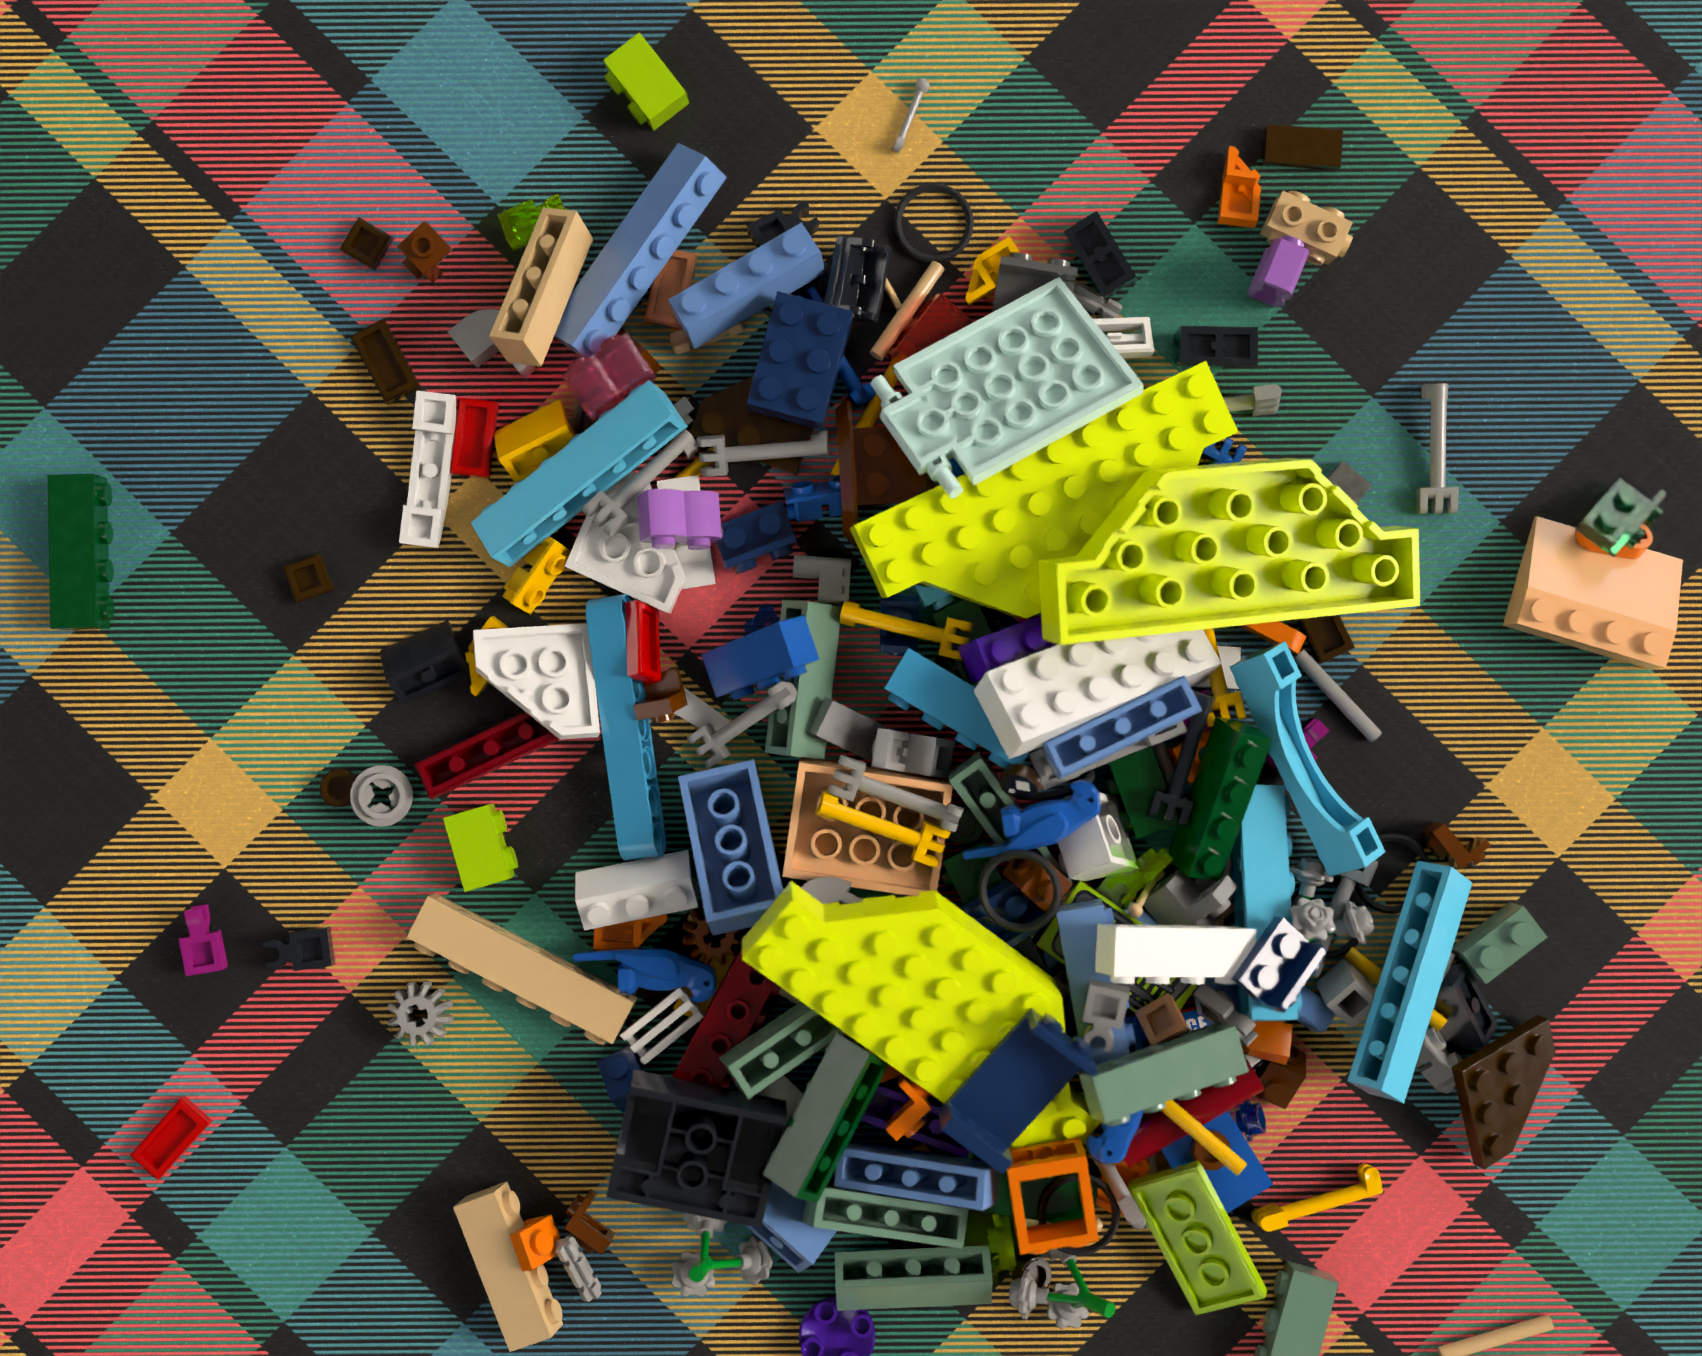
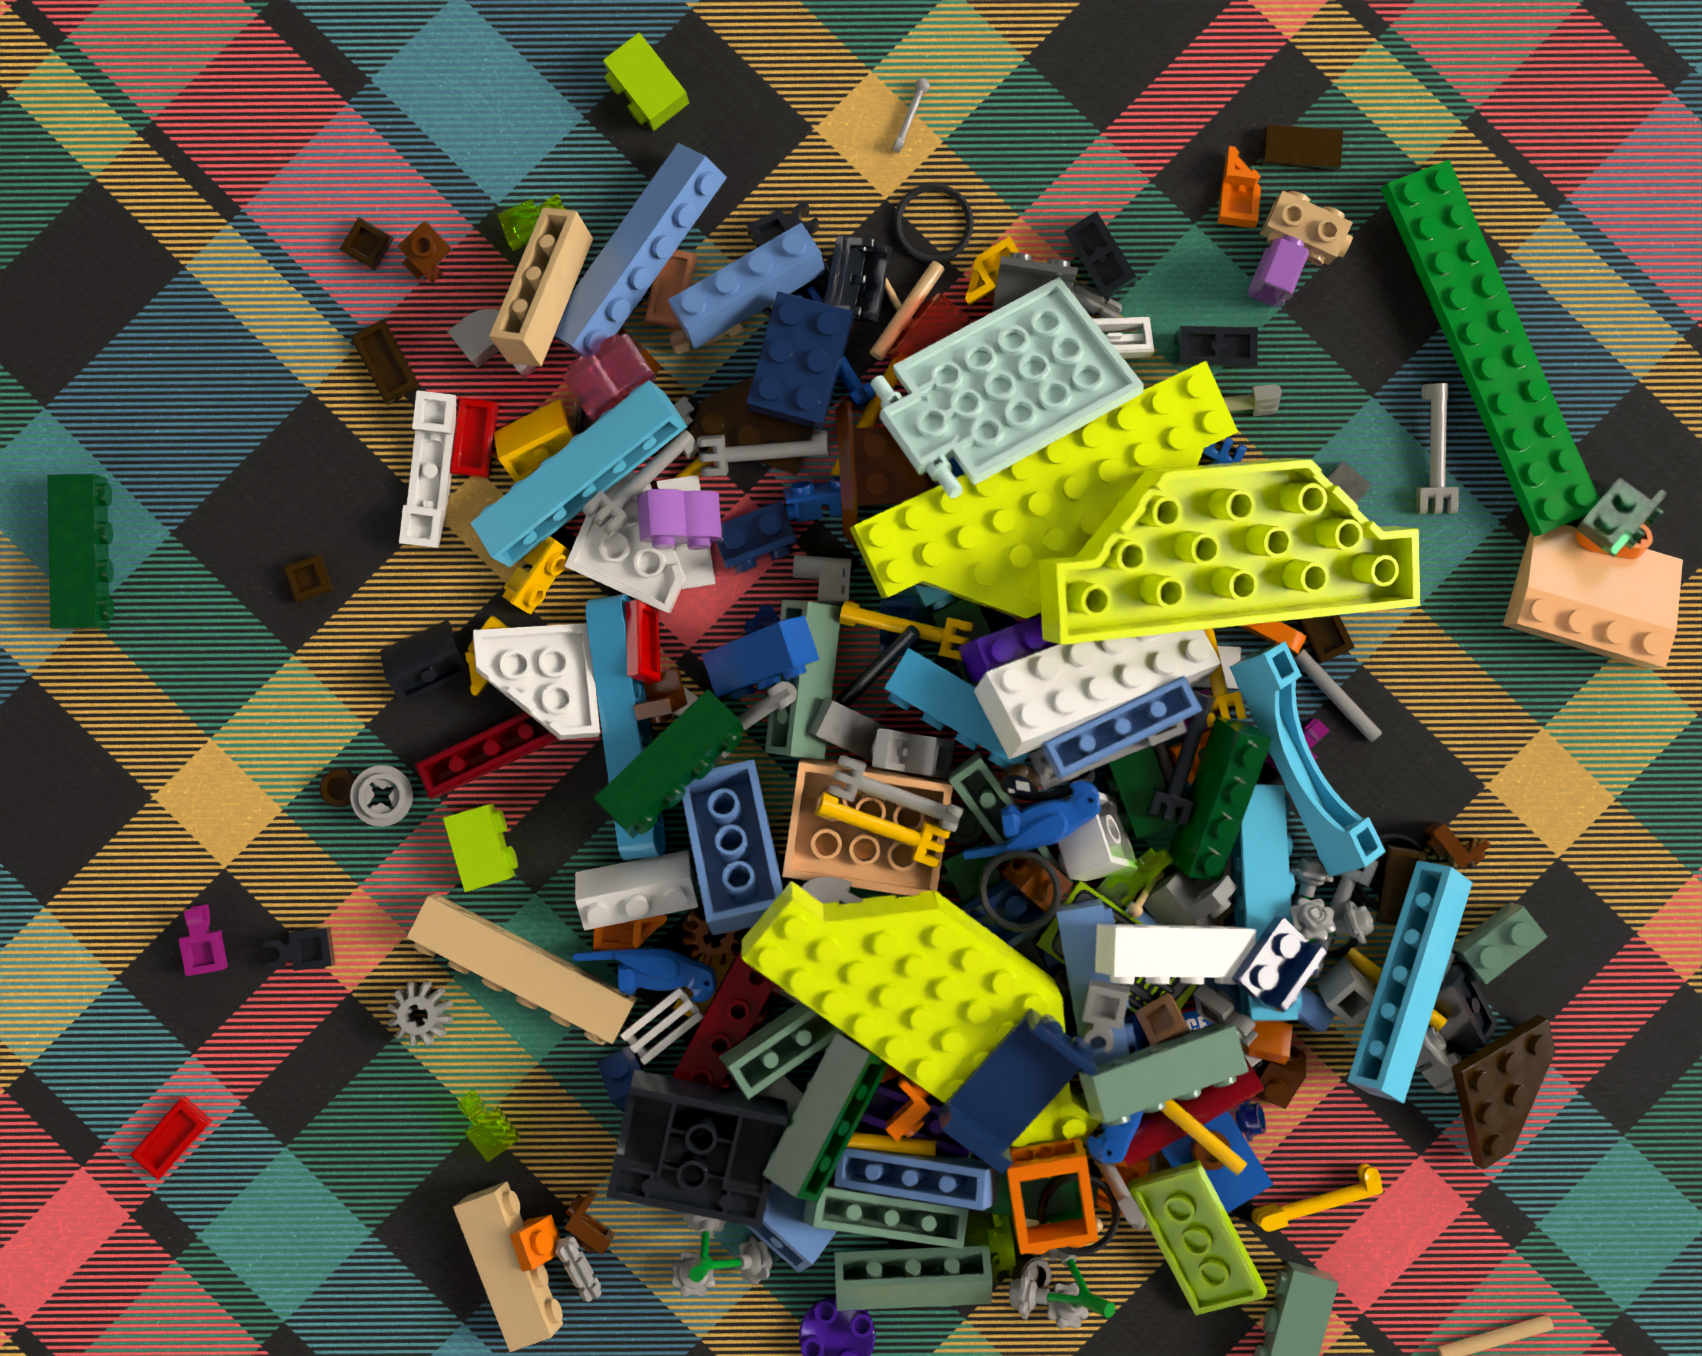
none -> clear neon green plate [457,1089,520,1162]
none -> dark green brick [594,689,745,839]
none -> black bar [836,625,921,708]
none -> yellow bar [847,1132,937,1157]
none -> dark brown tile [1375,846,1427,925]
none -> green plate [1380,159,1603,537]

